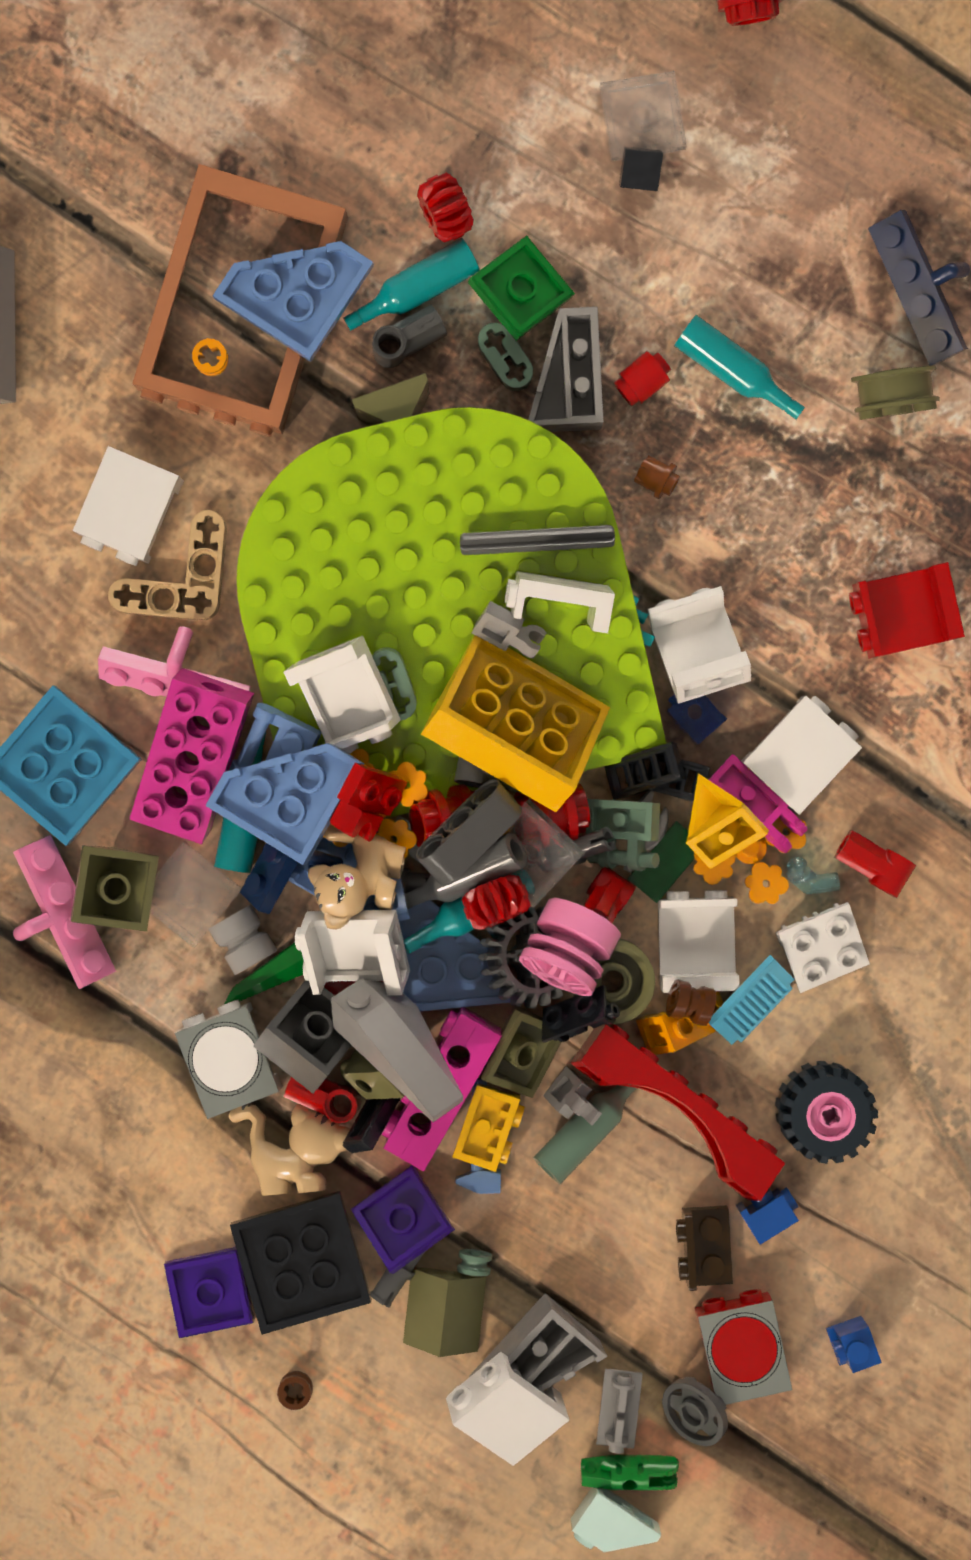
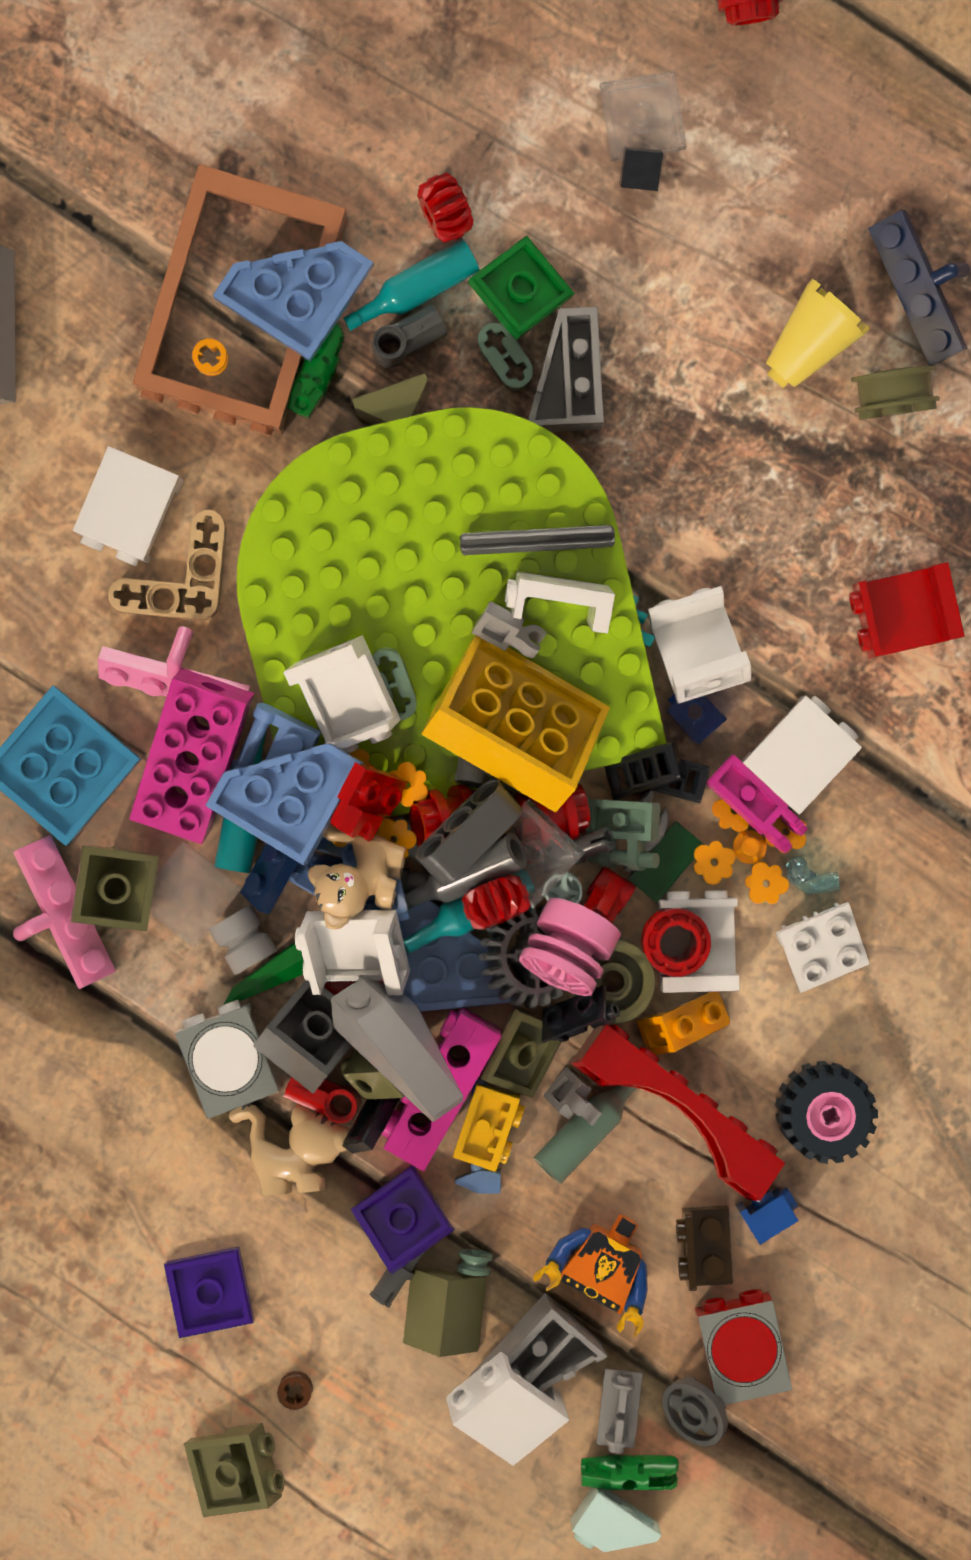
black plate [230,1191,372,1335] -> none
red brick [613,351,671,407] -> none
dark orange hose [634,455,680,499] -> none
reddish brown wheel [666,979,716,1026] -> none
teal piece [674,315,805,420] -> none
yellow slope [685,773,769,869] -> none
medium azure window [709,955,795,1045] -> none
blue brick [826,1316,882,1373] -> none
red piece [834,830,916,898] -> none
none -> olive plate [184,1423,285,1517]
none -> green hinge [288,324,345,419]
none -> torso [533,1214,648,1337]
none -> light aqua wheel [544,871,582,904]
none -> red piece [641,908,711,977]
none -> light yellow cone [766,278,870,389]

